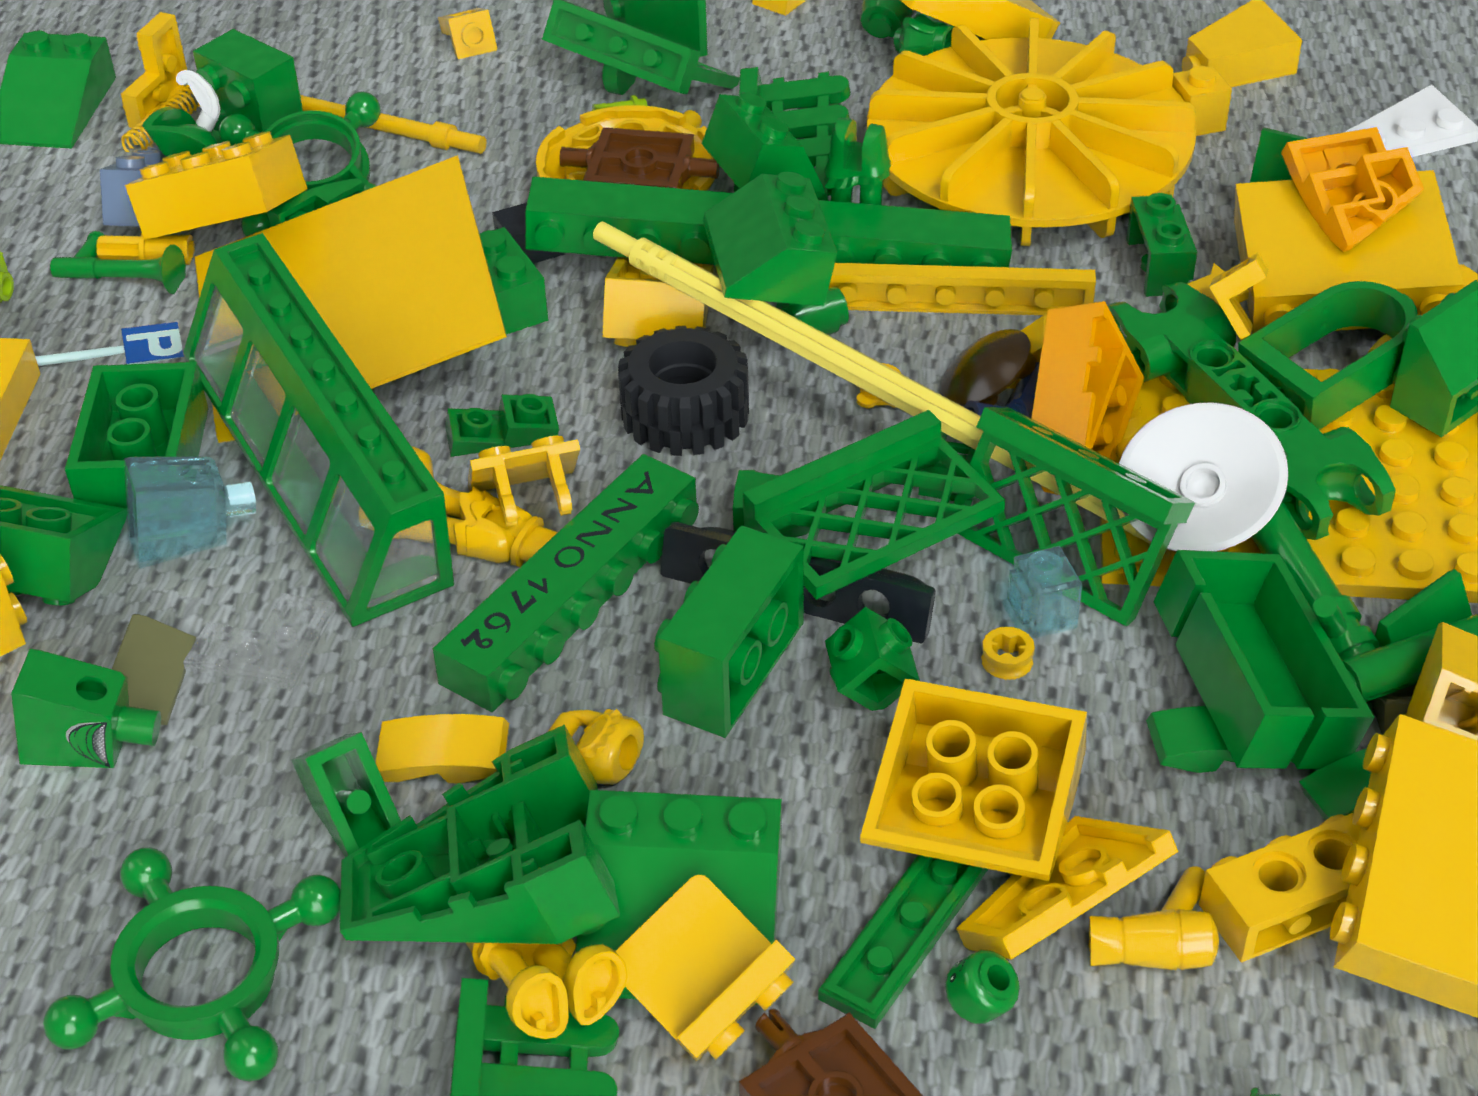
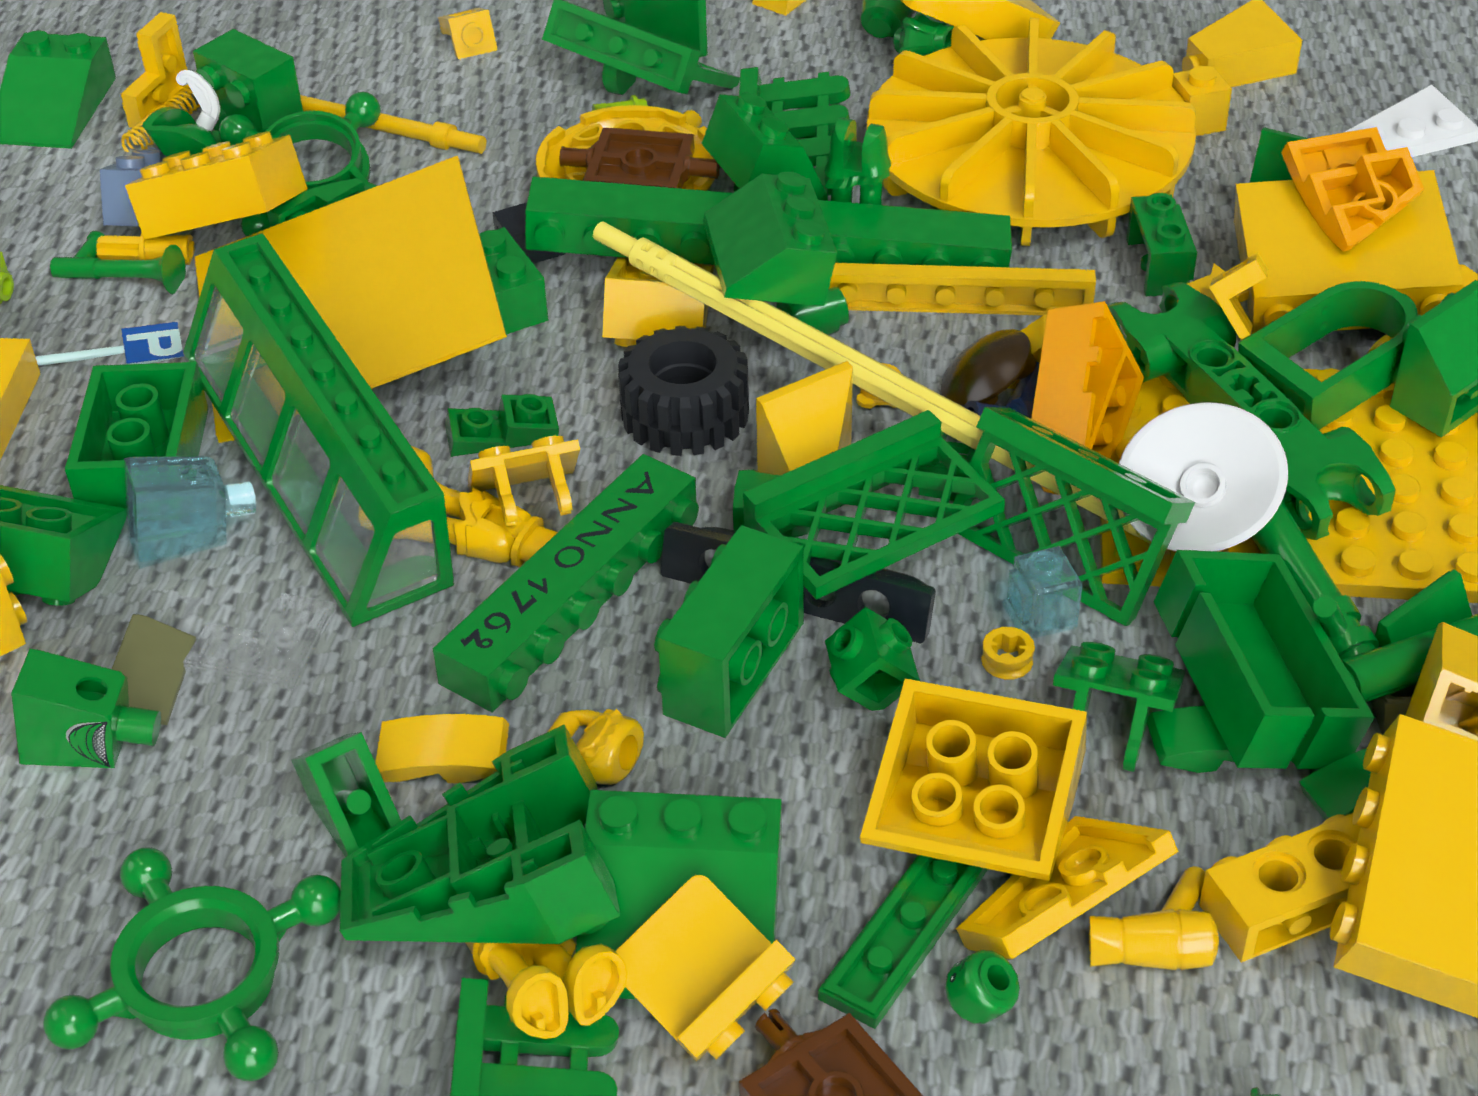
none -> yellow slope [756,361,853,475]
none -> green plate [1052,642,1186,772]

